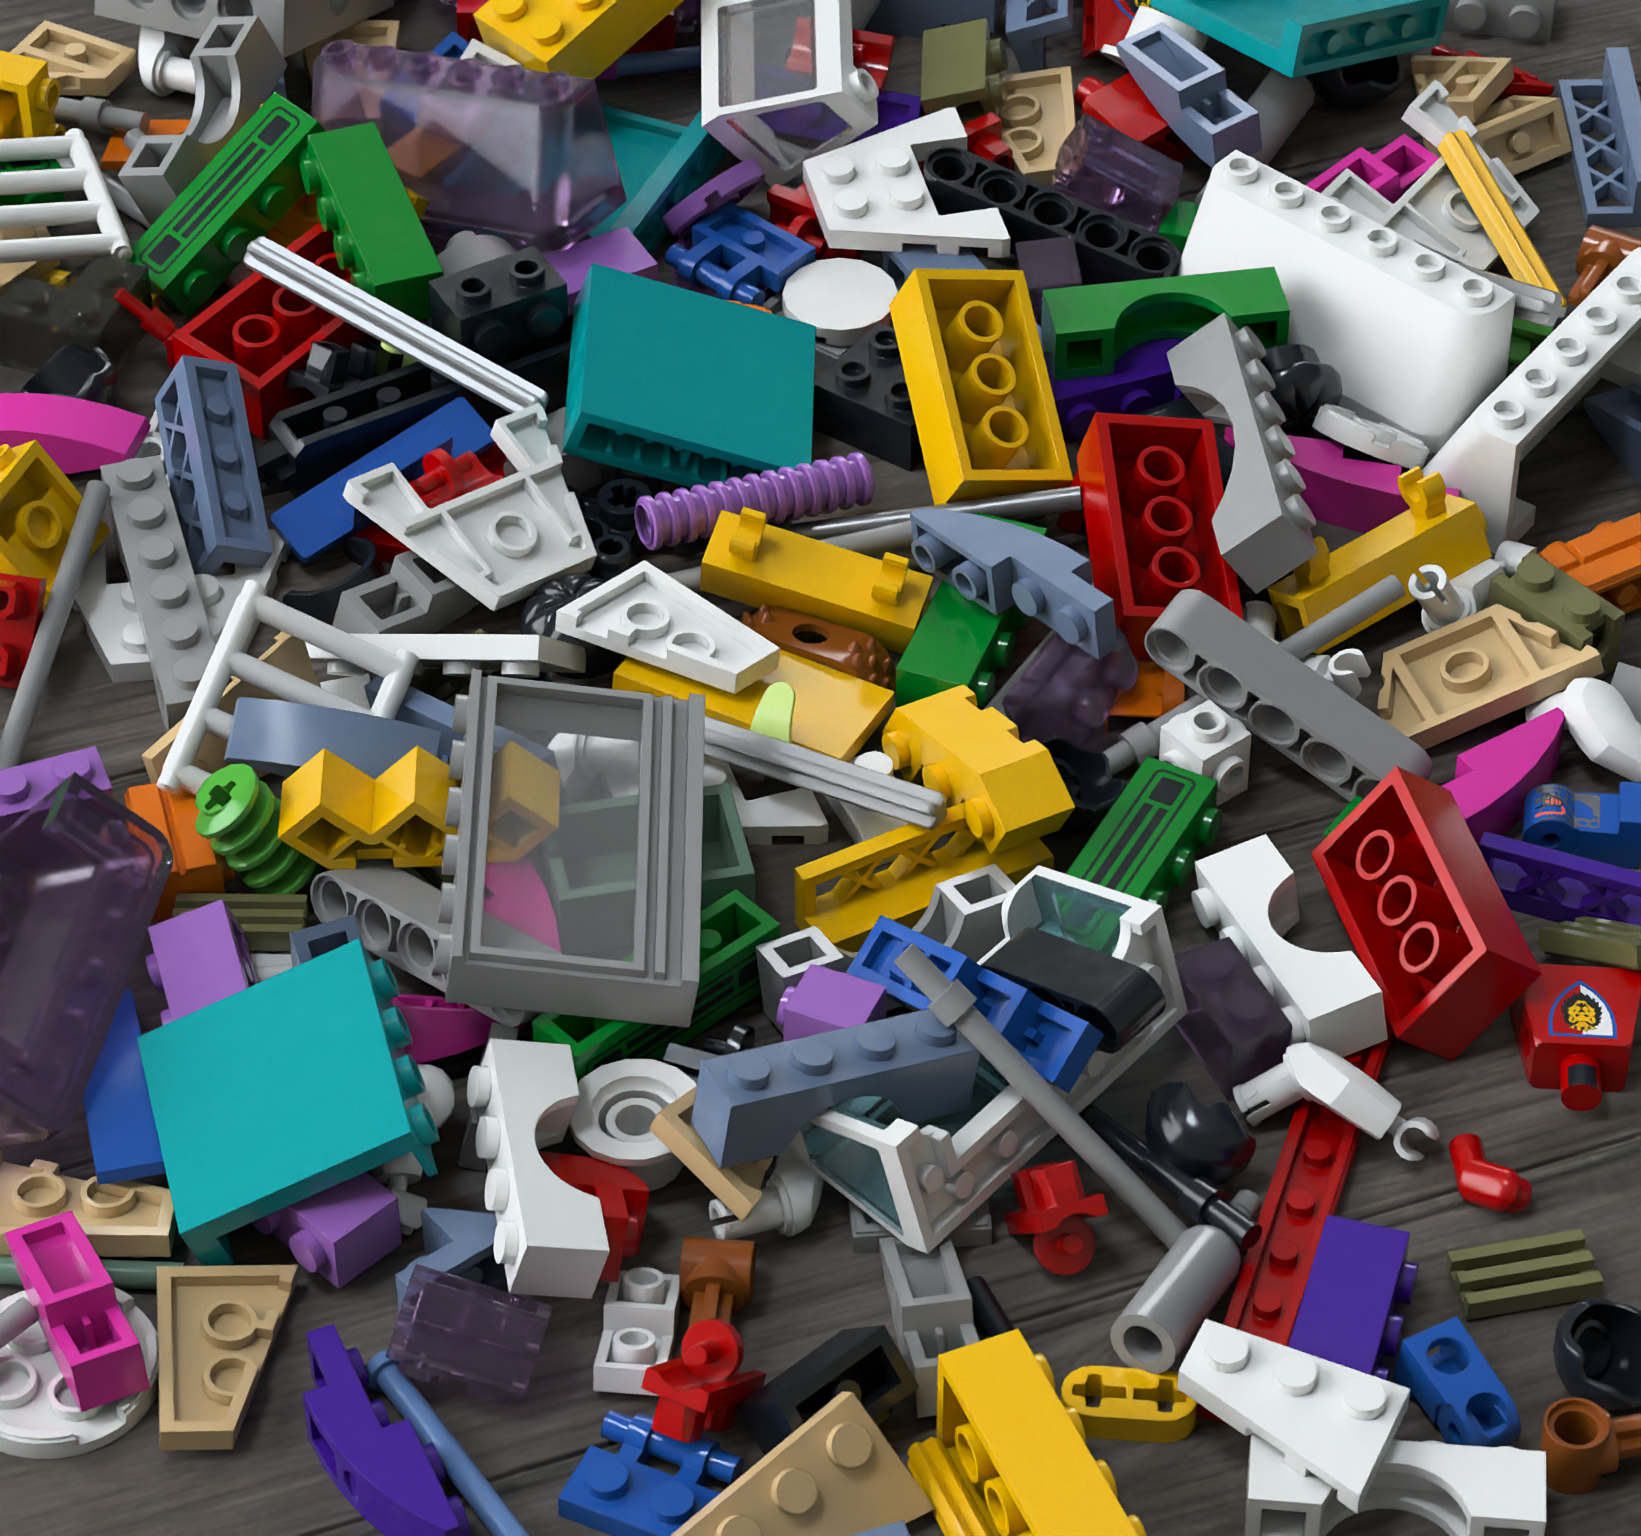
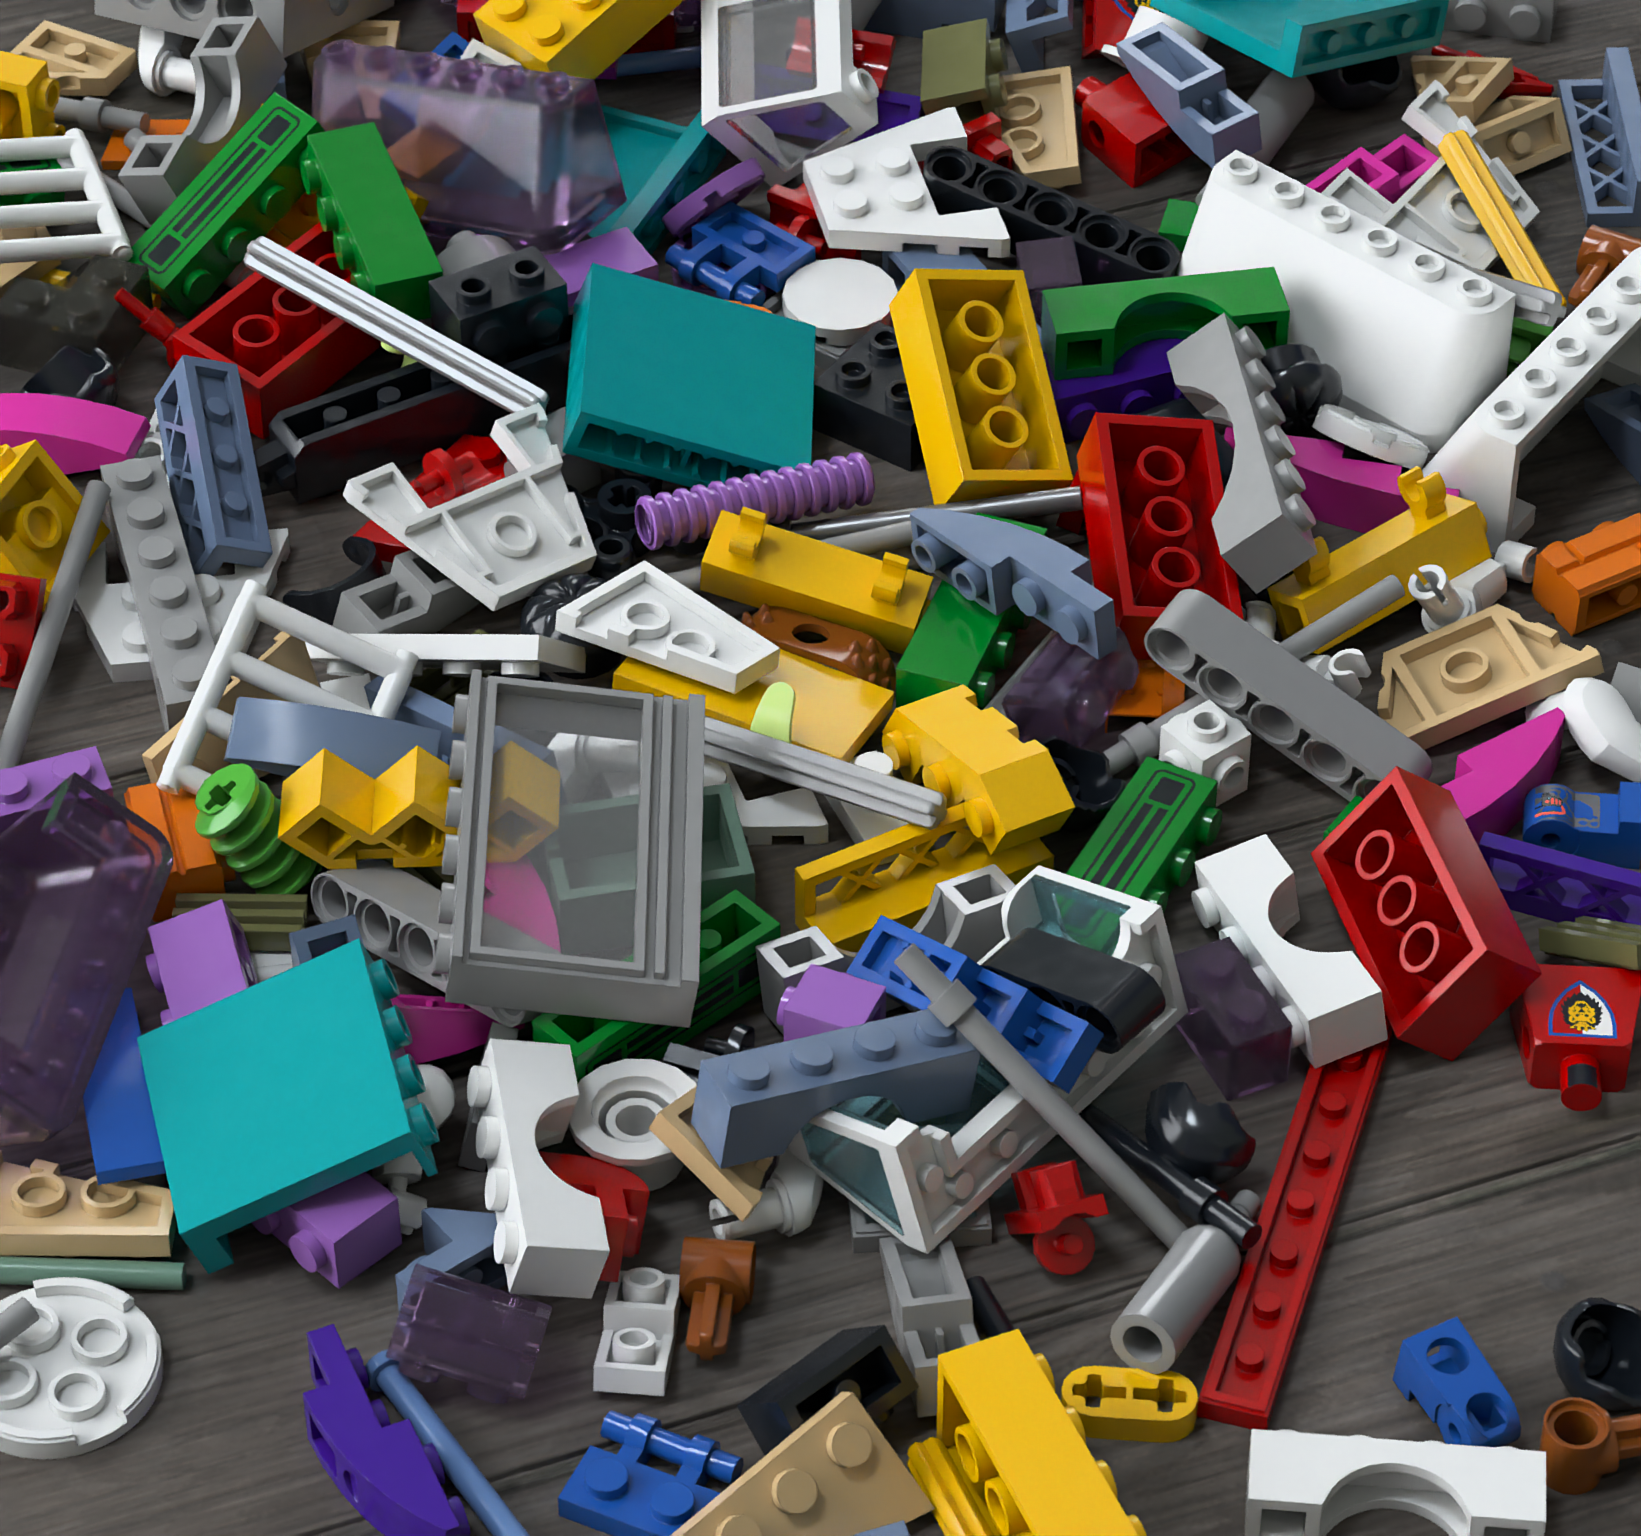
dark pink slope [4,1210,150,1413] -> none
tan wing [156,1265,298,1451] -> none
blue bracket [270,397,495,563] -> none
black hips [283,340,391,398] -> none
red hips [641,1318,767,1443] -> none
clear purple brick [1051,113,1183,233] -> none
white wing [1177,1319,1410,1514] -> none
white arm [1233,1042,1439,1161] -> none
dark purple brick [1288,1214,1419,1381] -> none
olive tile [1445,1229,1604,1320] -> none
red arm [1448,1133,1532,1214] -> none
olive brick [1487,551,1625,690] -> none

